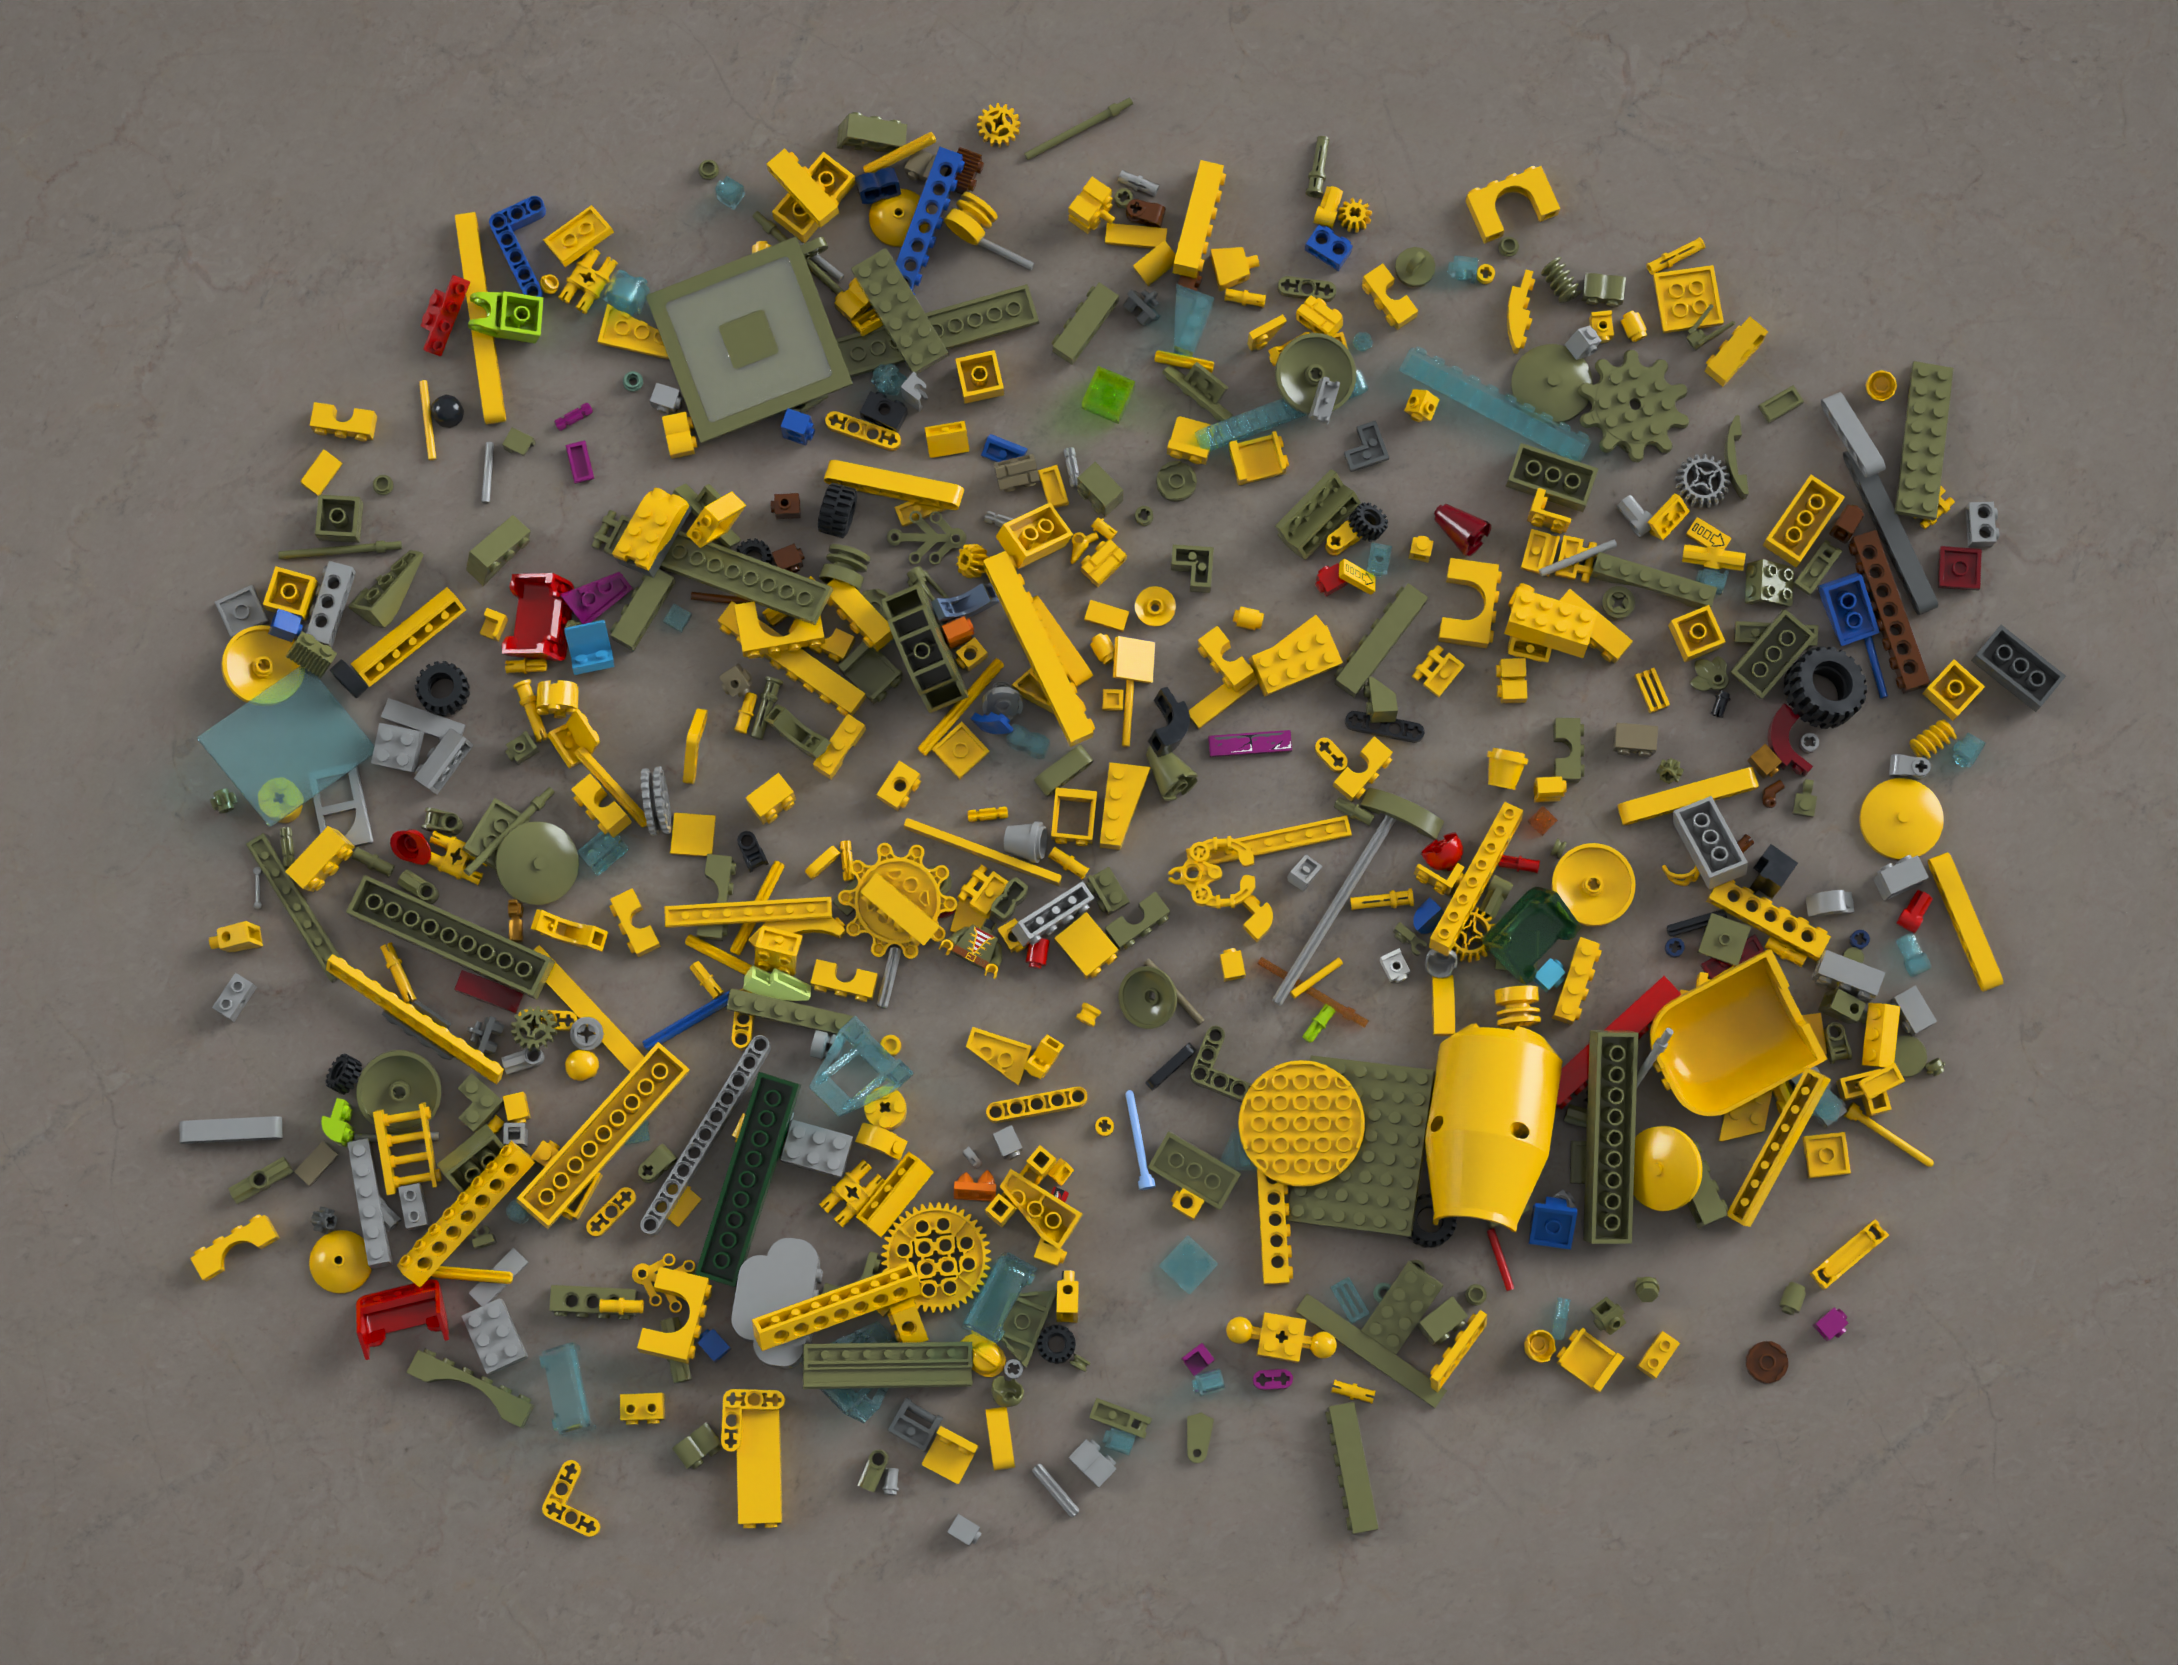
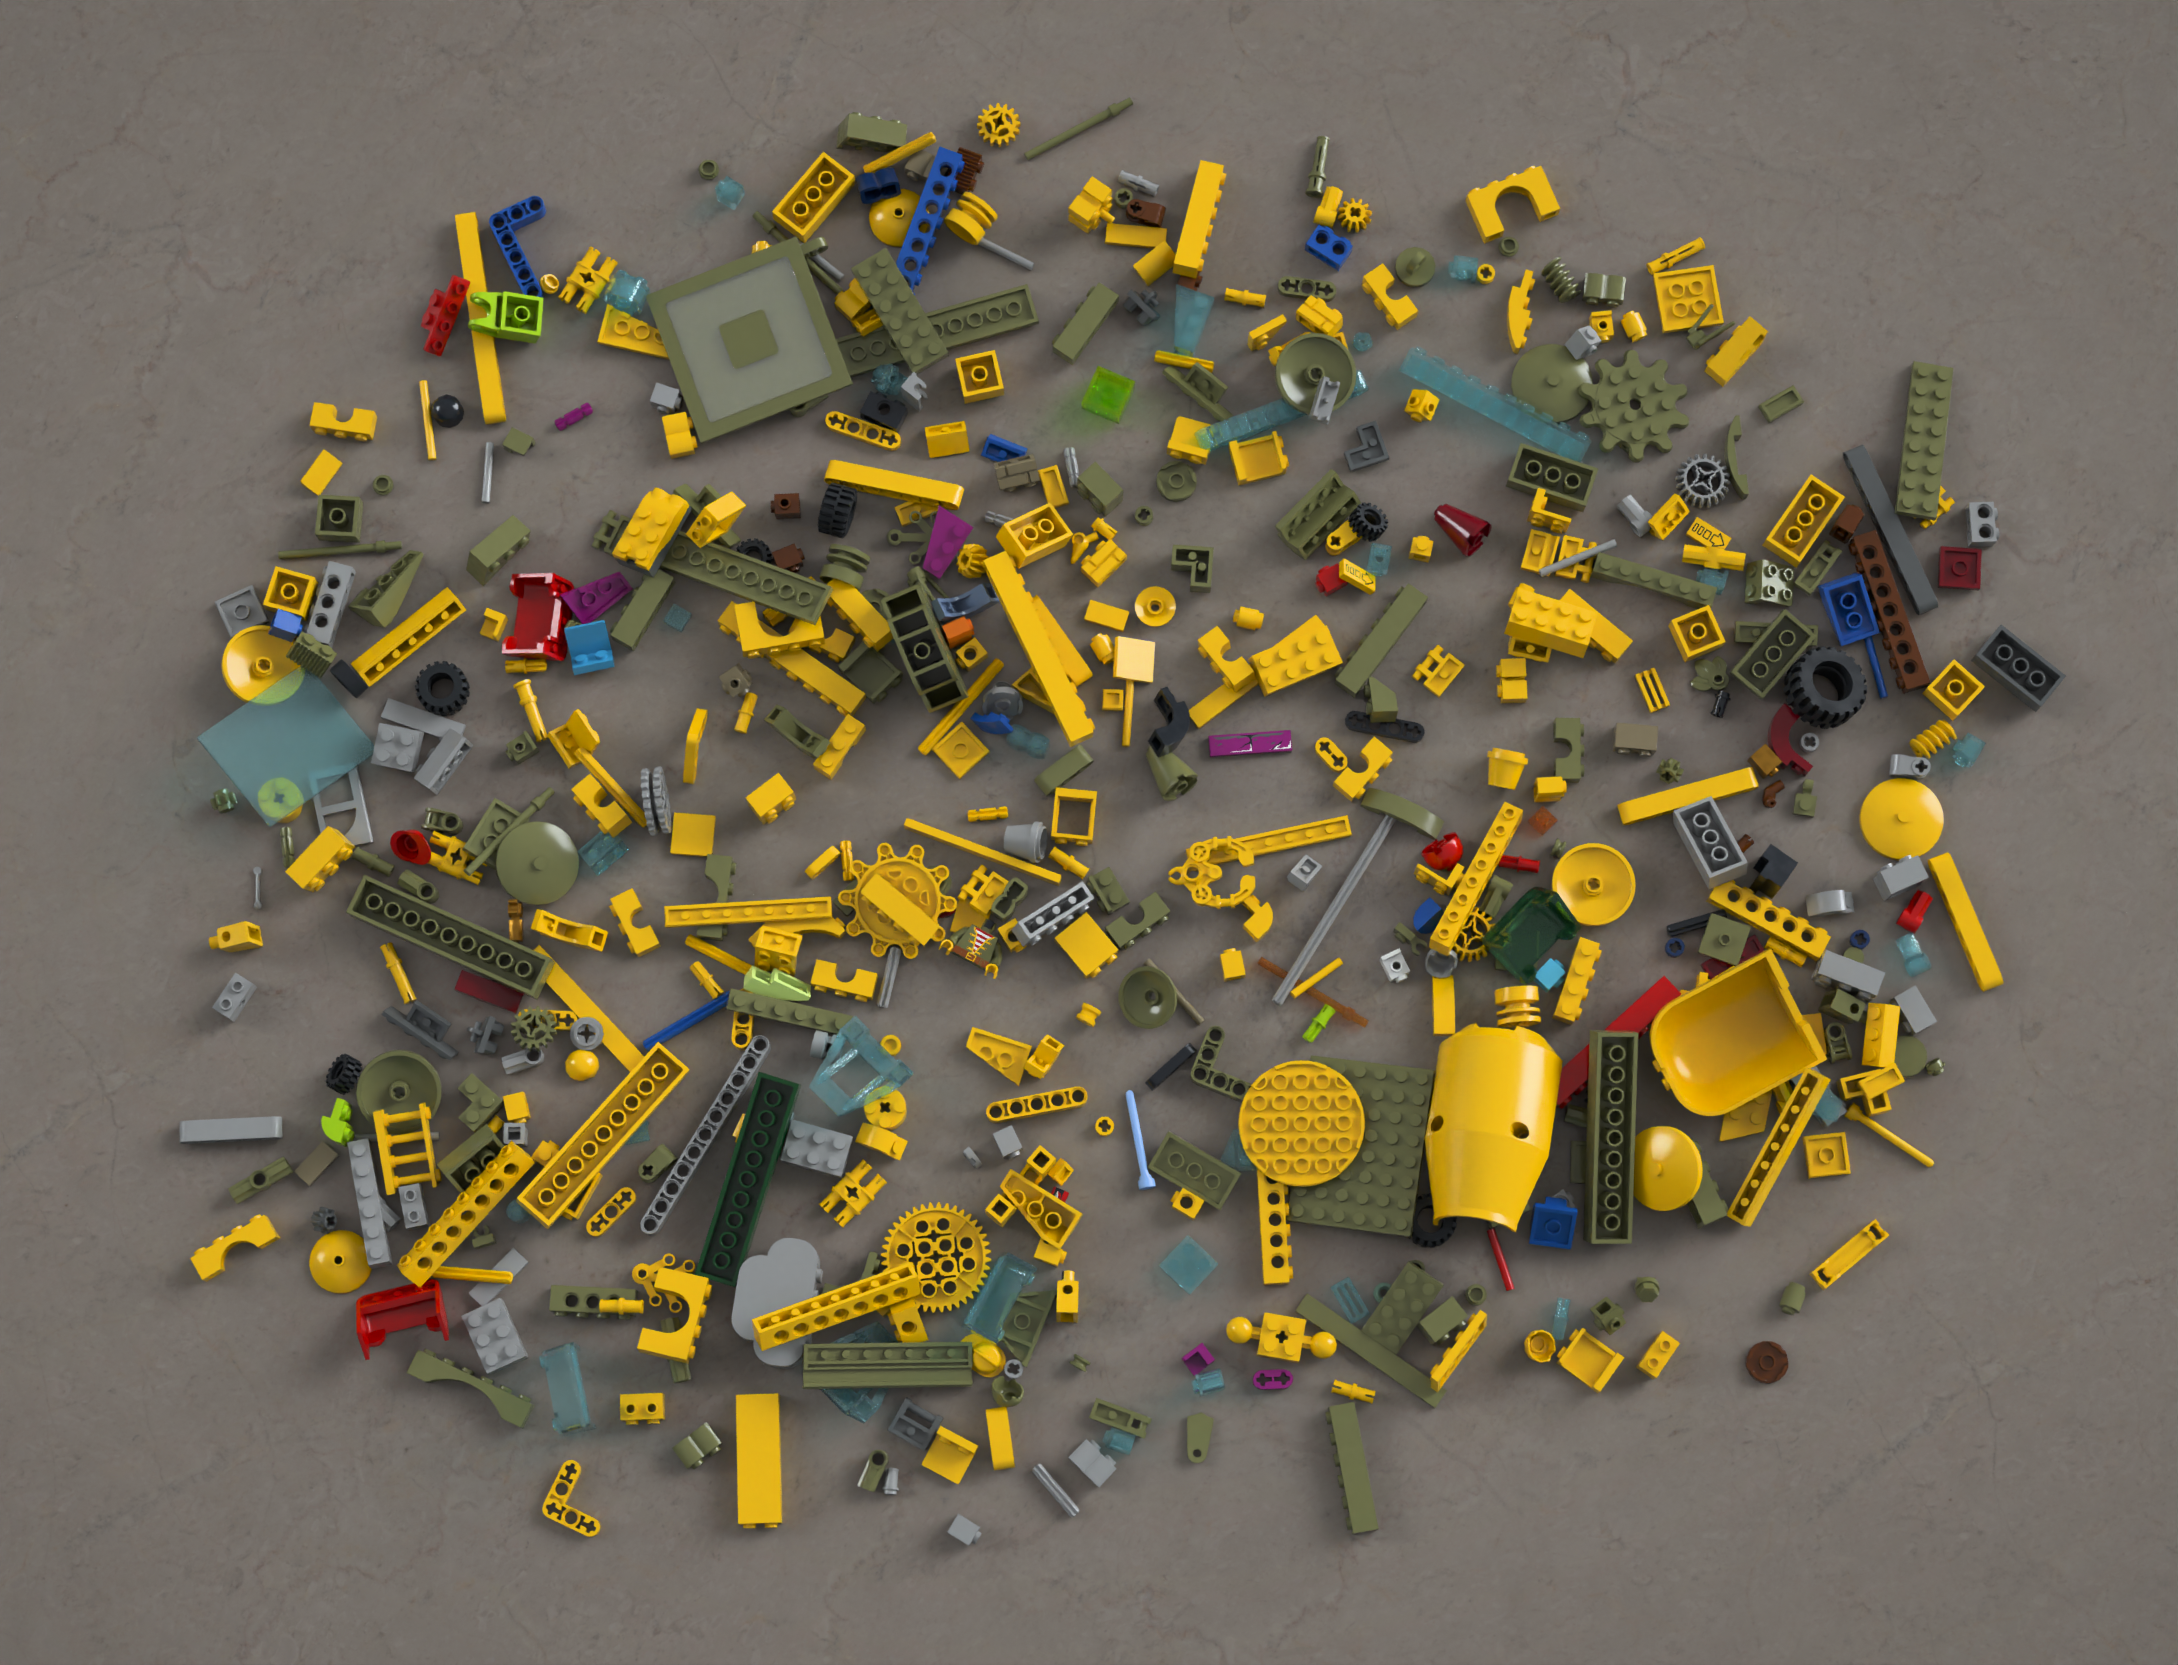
olive tile [246,833,341,983] -> none
yellow plate [326,954,504,1085] -> none
yellow brick [536,680,579,719] -> none
yellow tile [543,205,614,267] -> none
magenta tile [565,440,594,484] -> none
sand green plate [623,371,643,392] -> none
yellow piece [657,1184,702,1228] -> none
reddish brown bar [691,592,751,604] -> none
blue brick [697,1329,731,1363] -> none
yellow beam [721,1389,785,1452] -> none
yellow axle [730,861,784,956] -> none
black piece [737,831,769,873] -> none
olive pin [750,676,783,740] -> none
yellow brick [766,148,839,228] -> none
blue brick [780,408,815,446] -> none
yellow brick [856,1151,934,1237] -> none
yellow brick [876,761,921,811] -> none
orange tile [954,1170,996,1201] -> none
red brick [1025,938,1050,969] -> none
black tyre [1038,1324,1076,1364] -> none
yellow wedge [1100,762,1151,850] -> none
yellow torso [1210,247,1260,292] -> none
olive axle [1334,797,1375,826] -> none
yellow pin [1350,888,1414,910] -> none
yellow arch [1438,558,1502,649] -> none
olive gear [1602,586,1635,619] -> none
light grey bar [1637,1028,1674,1088] -> none
yellow helmet [1662,865,1700,886] -> none
magenta brick [1812,1307,1849,1342] -> none
light grey beam [1821,392,1886,478] -> none
yellow hair [1865,370,1897,401] -> none
none -> magenta wing [923,505,974,579]

